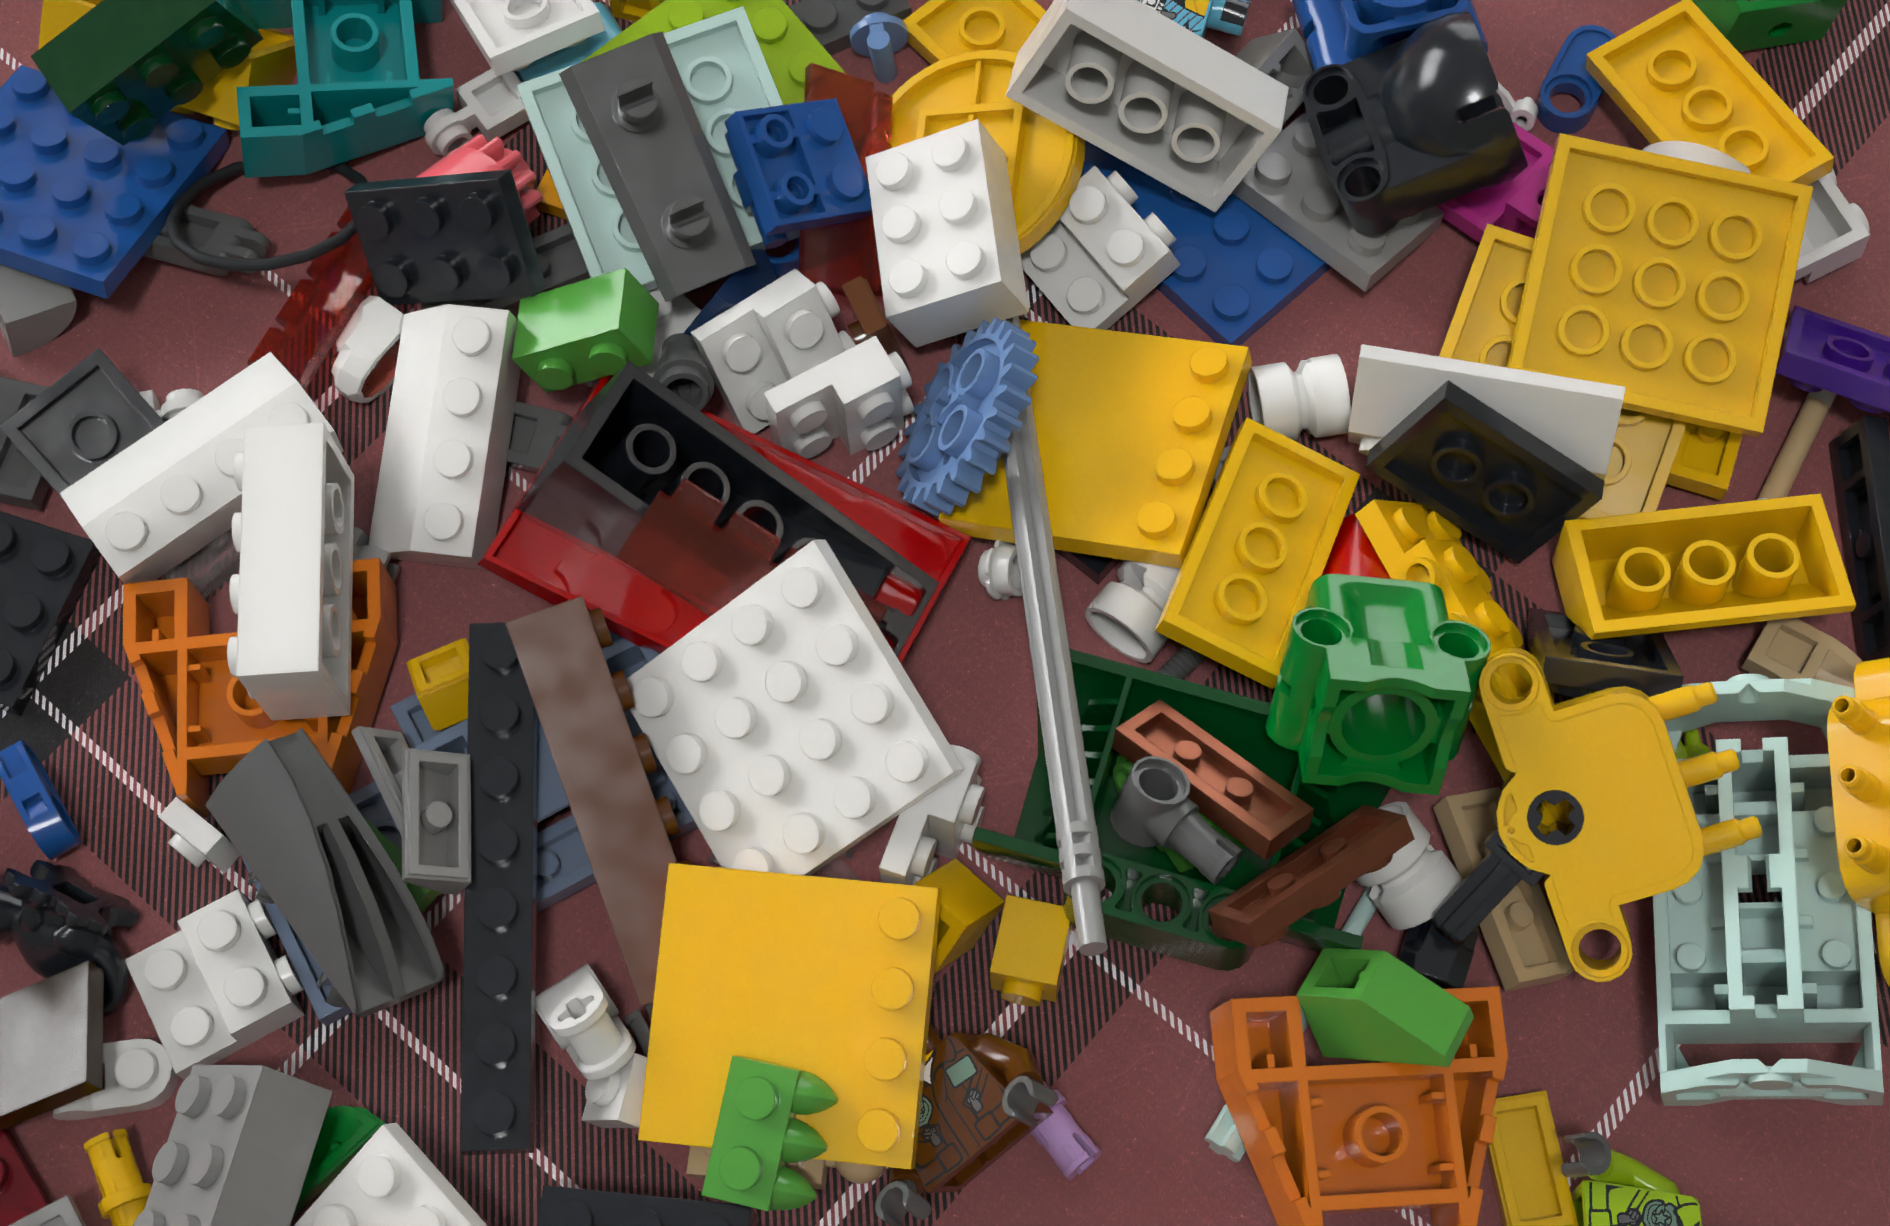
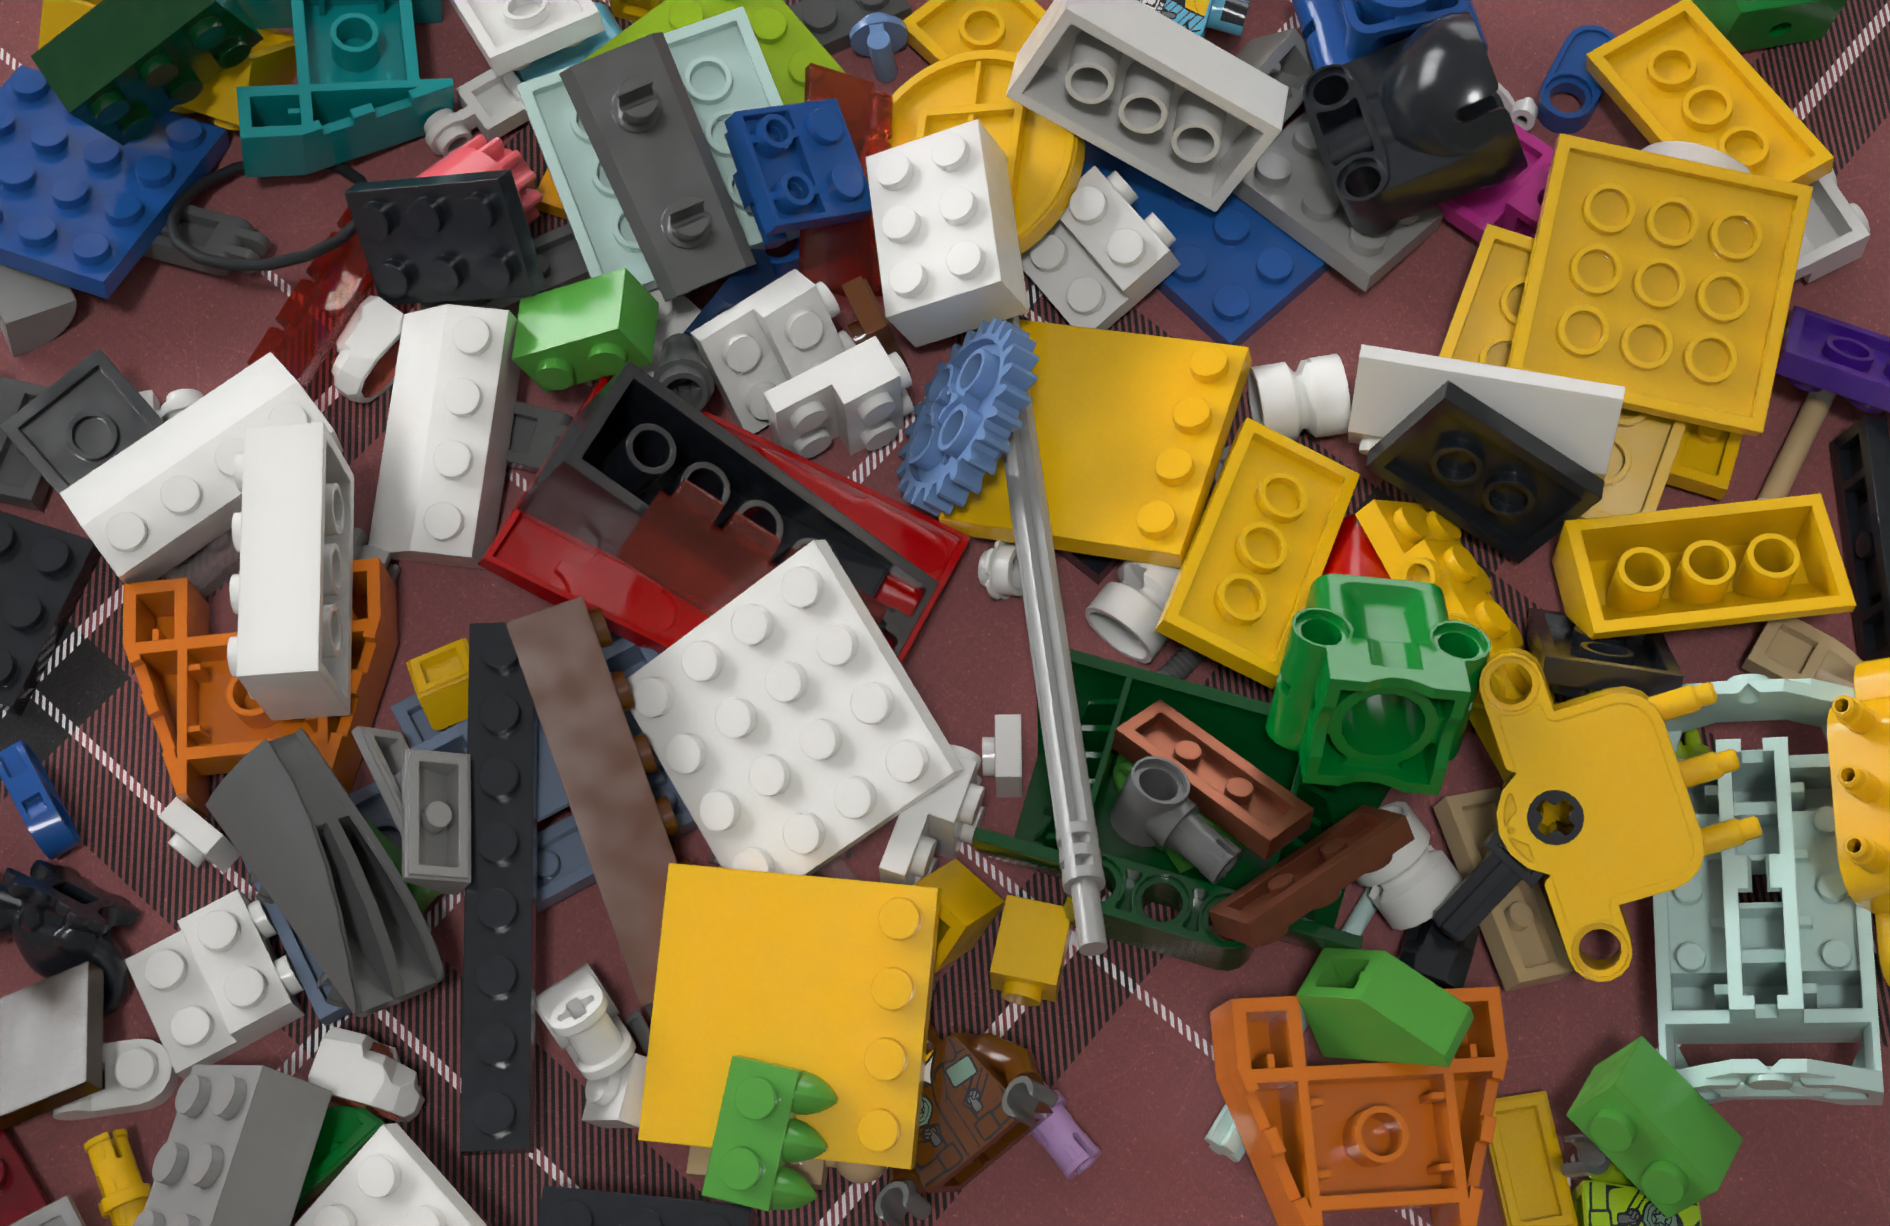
none -> white rock [308,1027,425,1122]
none -> white plate [982,714,1022,798]
none -> bright green brick [1566,1036,1743,1219]

